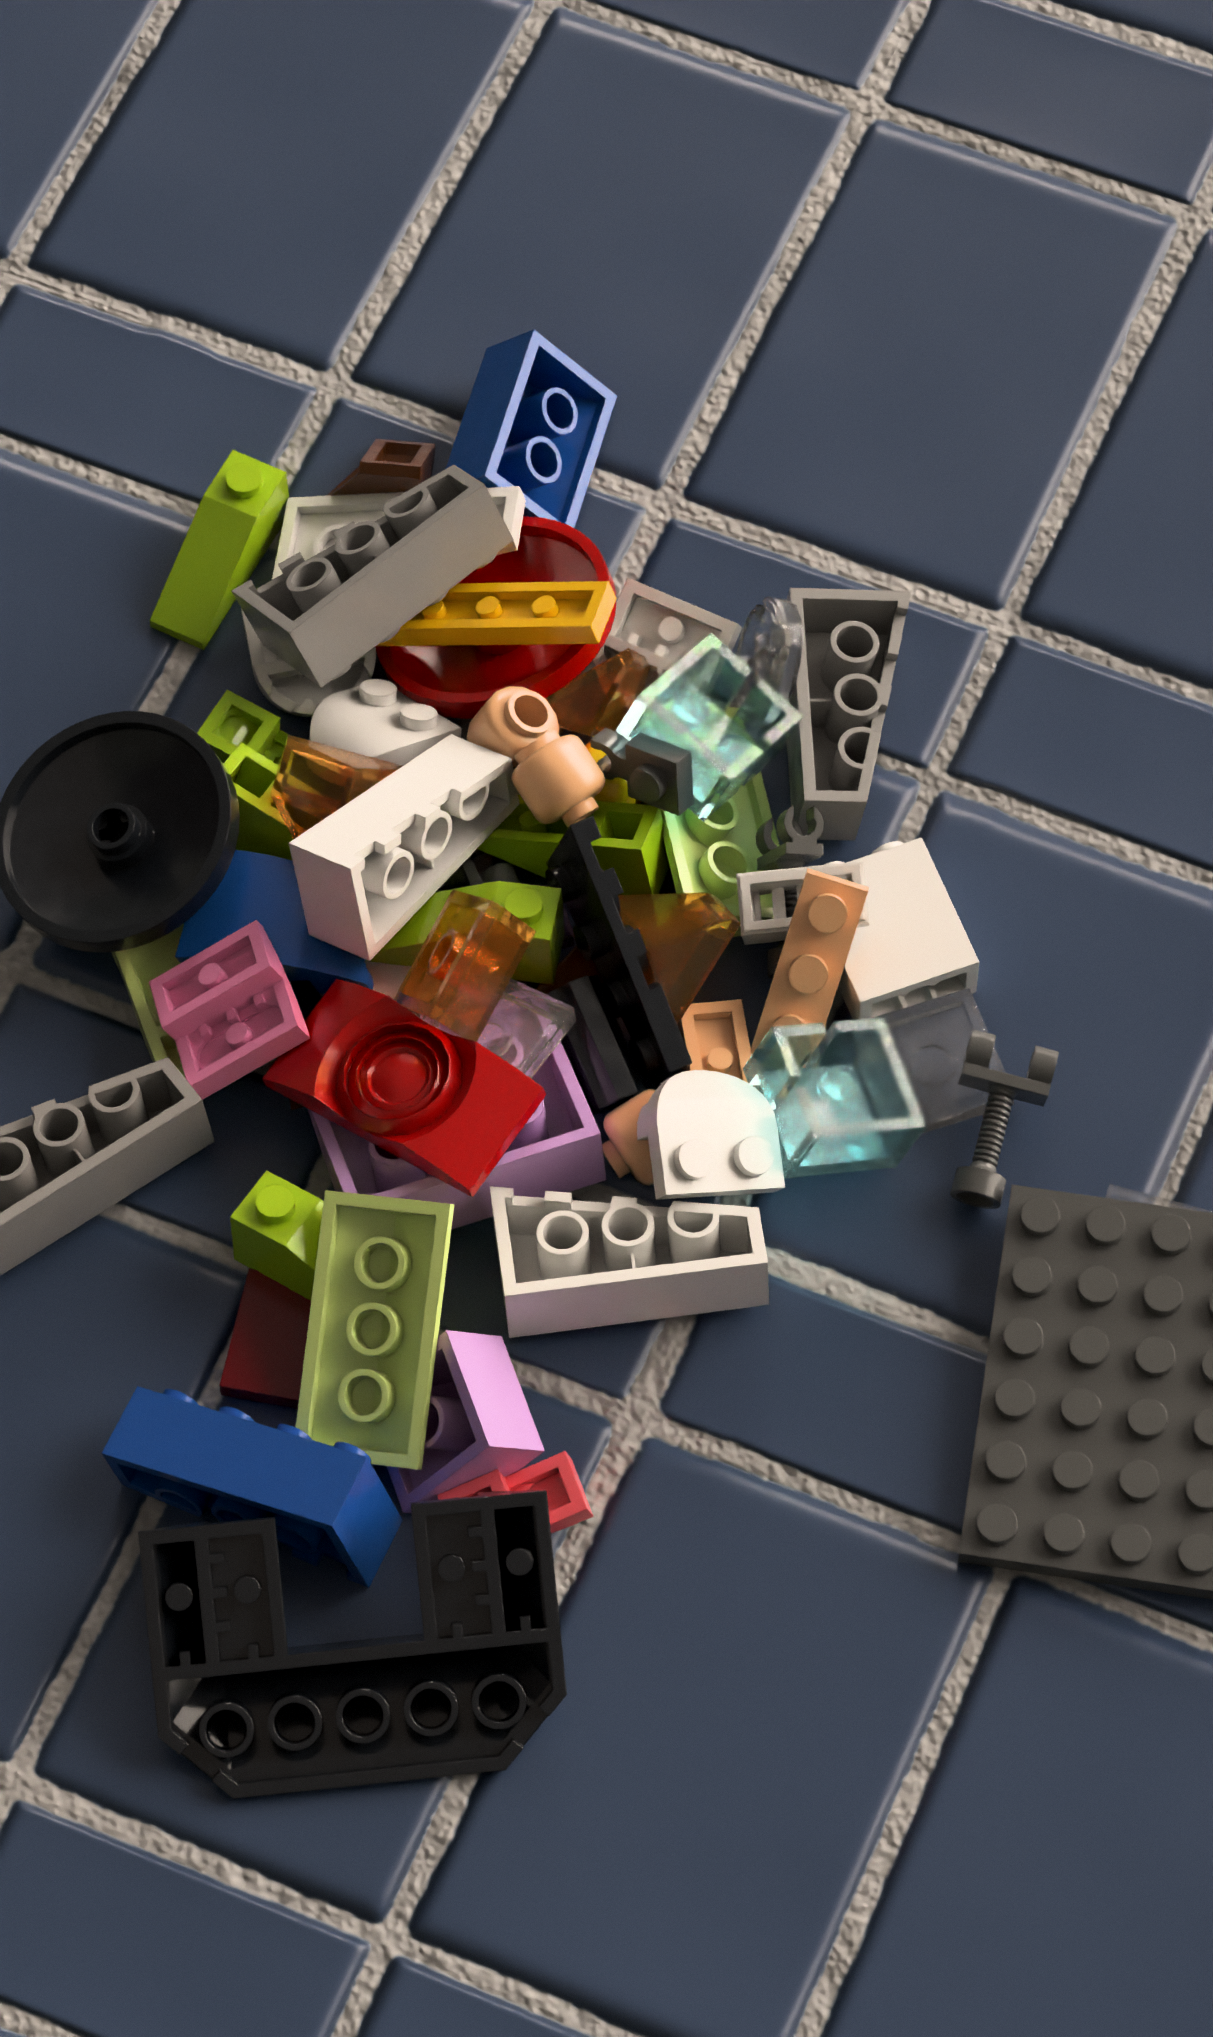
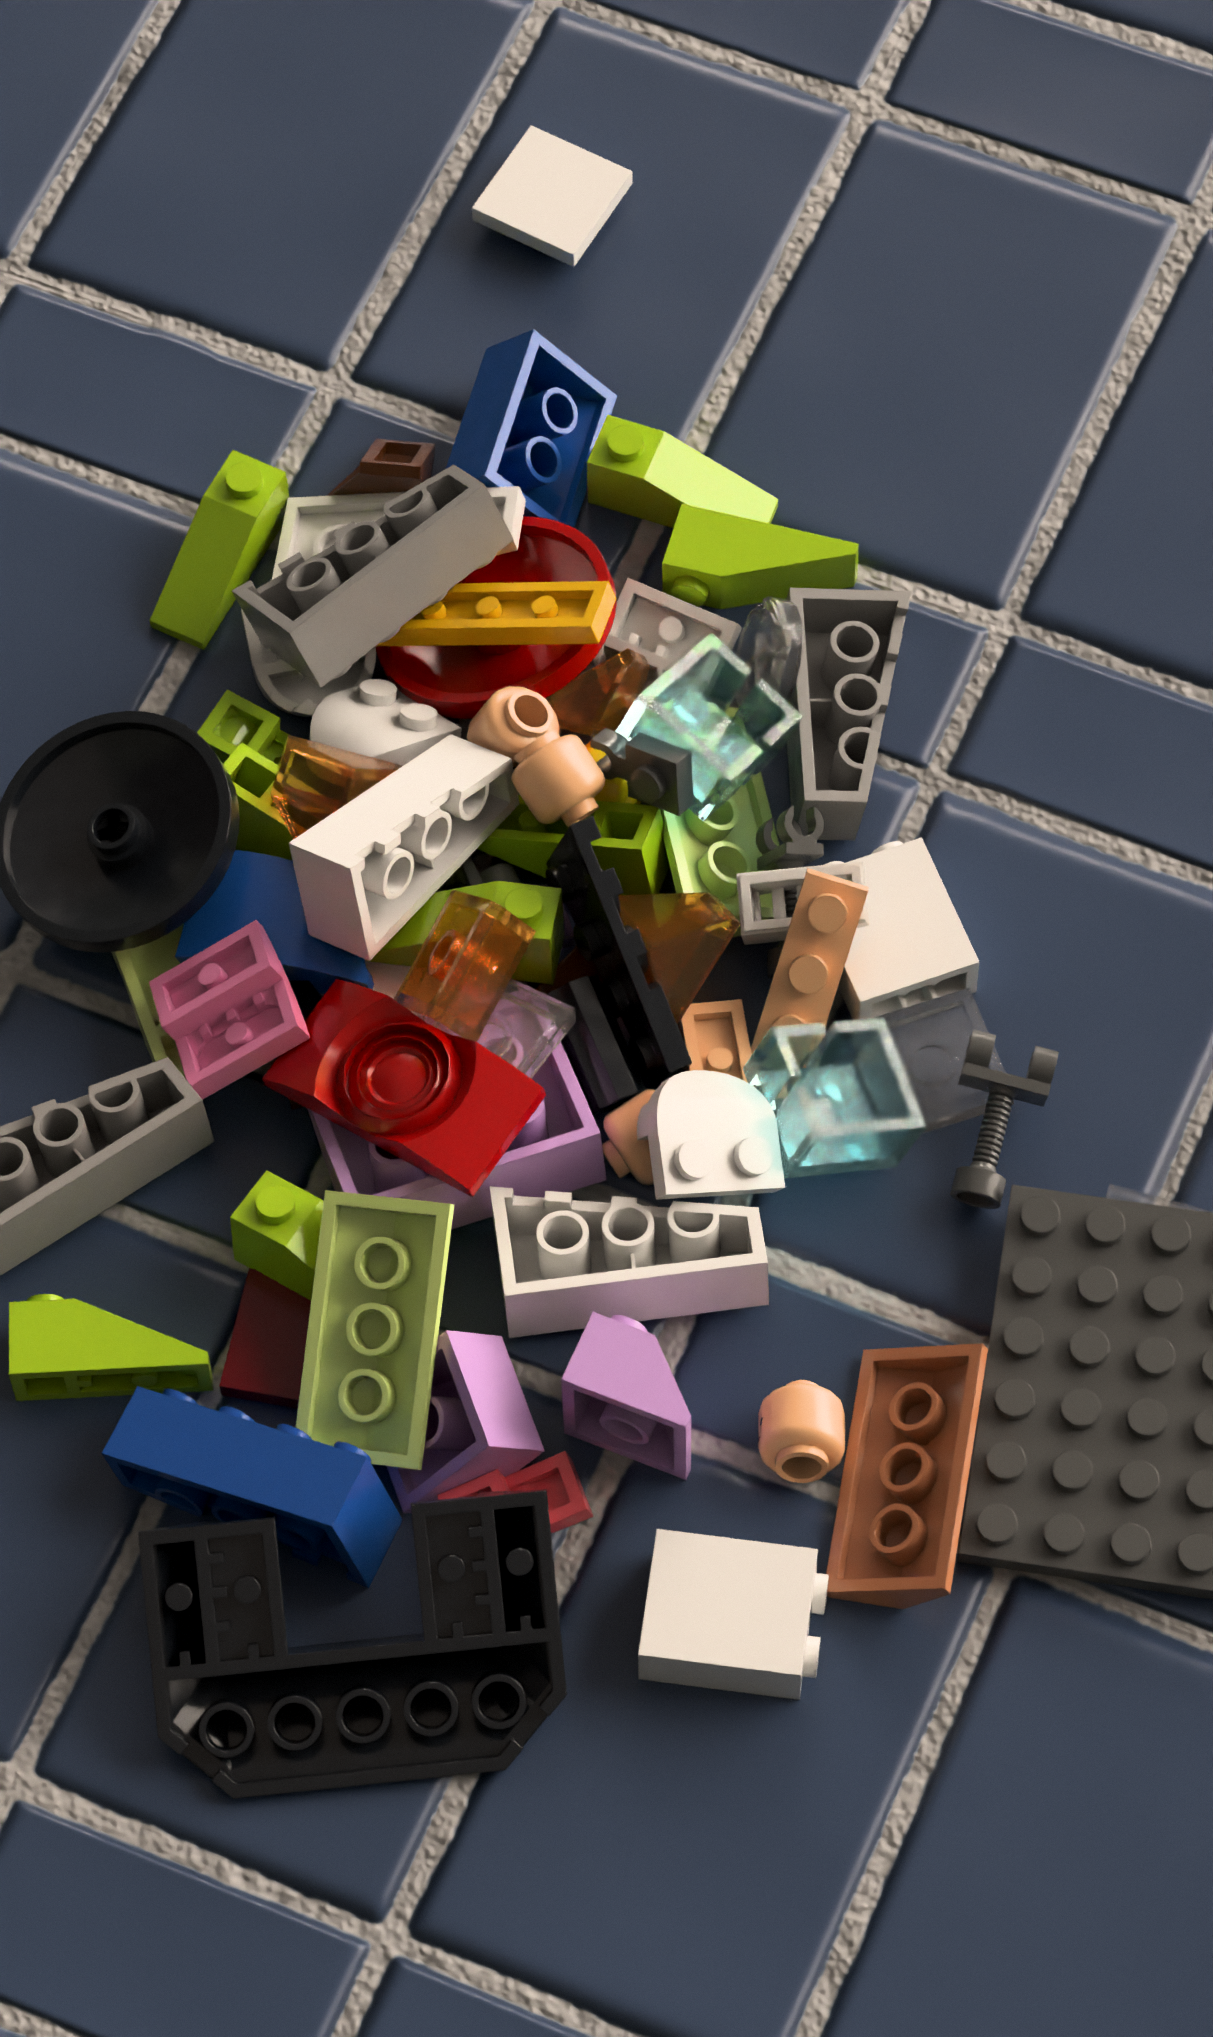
none -> lime slope [9,1294,213,1401]
none -> white tile [472,125,632,267]
none -> lavender slope [561,1312,691,1480]
none -> lime slope [587,415,778,528]
none -> white brick [638,1529,829,1700]
none -> lime slope [662,504,859,609]
none -> light nougat head [758,1380,845,1483]
none -> nougat slope [826,1343,988,1609]

